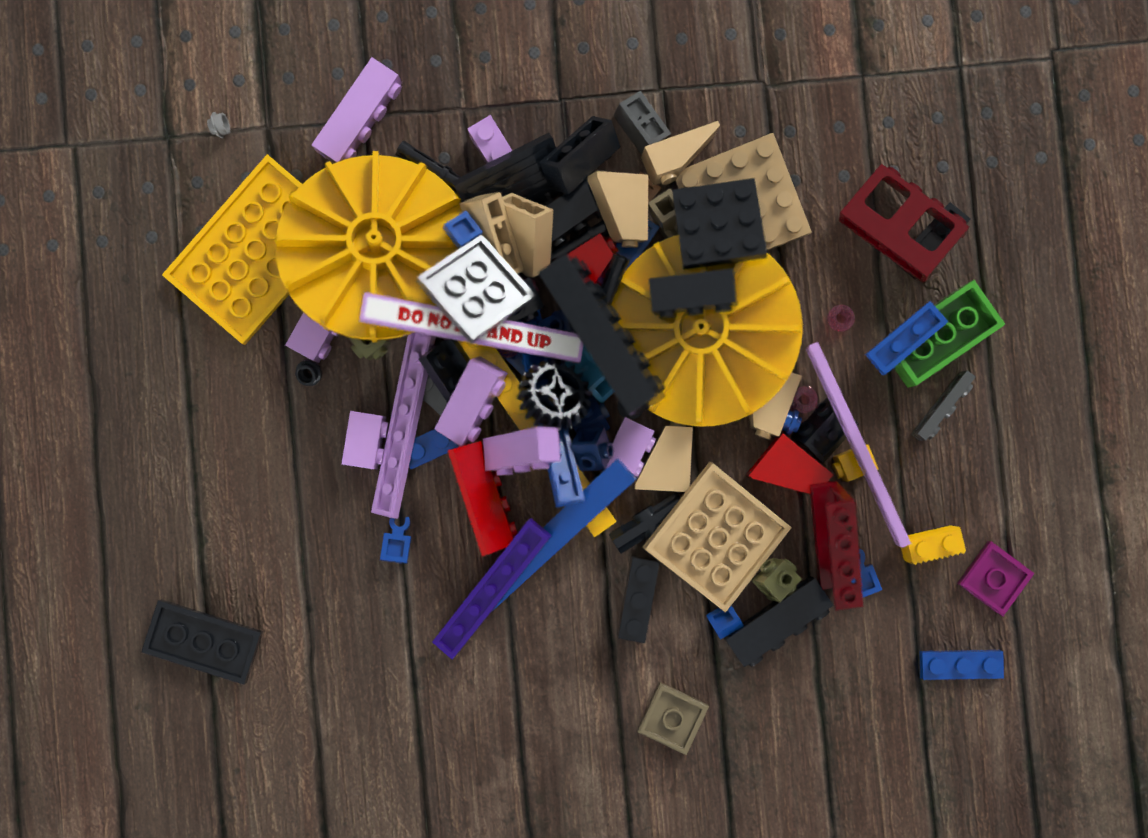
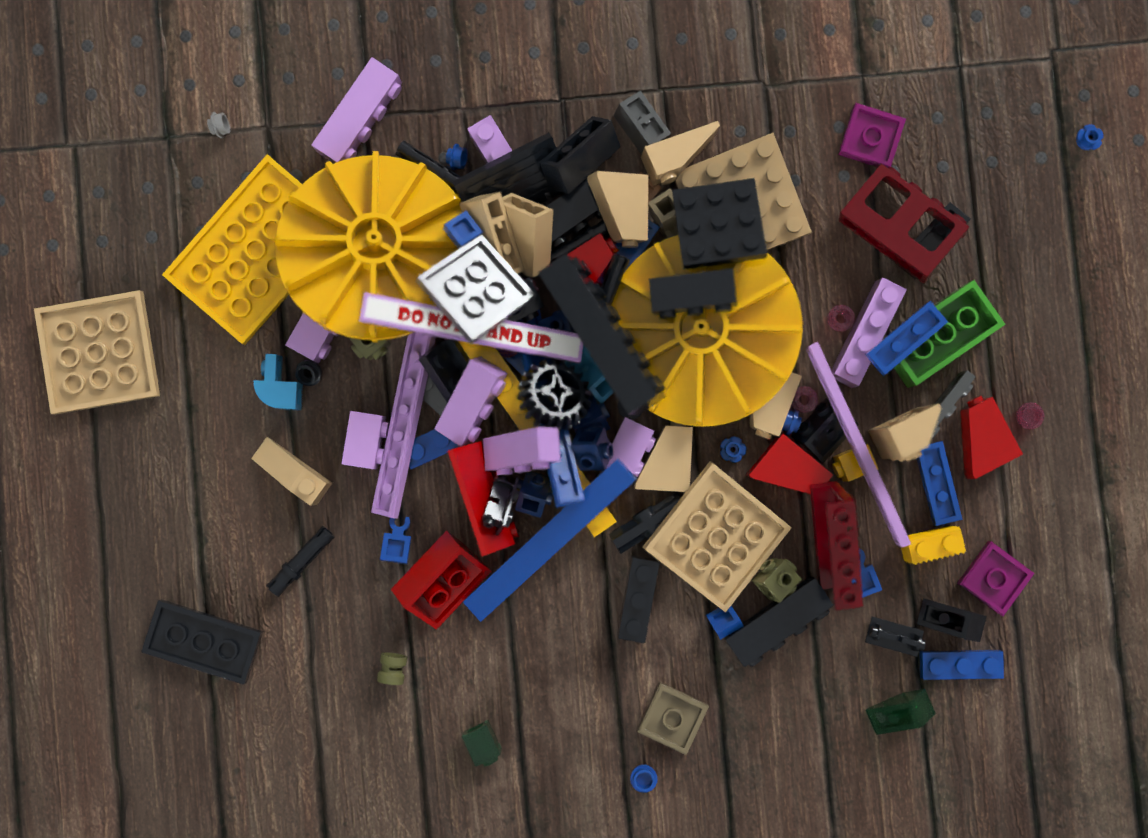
dark purple plate [432,518,552,660] -> none
none -> tan plate [34,290,160,415]
none -> tan slope [251,437,333,506]
none -> dark azure brick [253,354,303,410]
none -> black pin [266,526,335,597]
none -> olive wheel [377,652,408,685]
none -> red slope [391,530,492,630]
none -> blue plate [446,144,467,170]
none -> clear green brick [462,720,502,767]
none -> black hinge [482,475,520,535]
none -> dark blue brick [515,471,553,518]
none -> blue plate [630,765,657,793]
none -> blue plate [720,436,746,463]
none -> lavender brick [831,277,907,388]
none -> magenta tile [838,103,906,168]
none -> black hinge [865,616,926,657]
none -> clear green slope [865,689,936,735]
none -> tan slope [868,404,941,462]
none -> blue plate [916,441,963,526]
none -> black slope [917,598,987,642]
none -> red slope [960,395,1023,479]
none -> clear pink plate [1016,402,1044,429]
none -> blue plate [1076,124,1104,150]

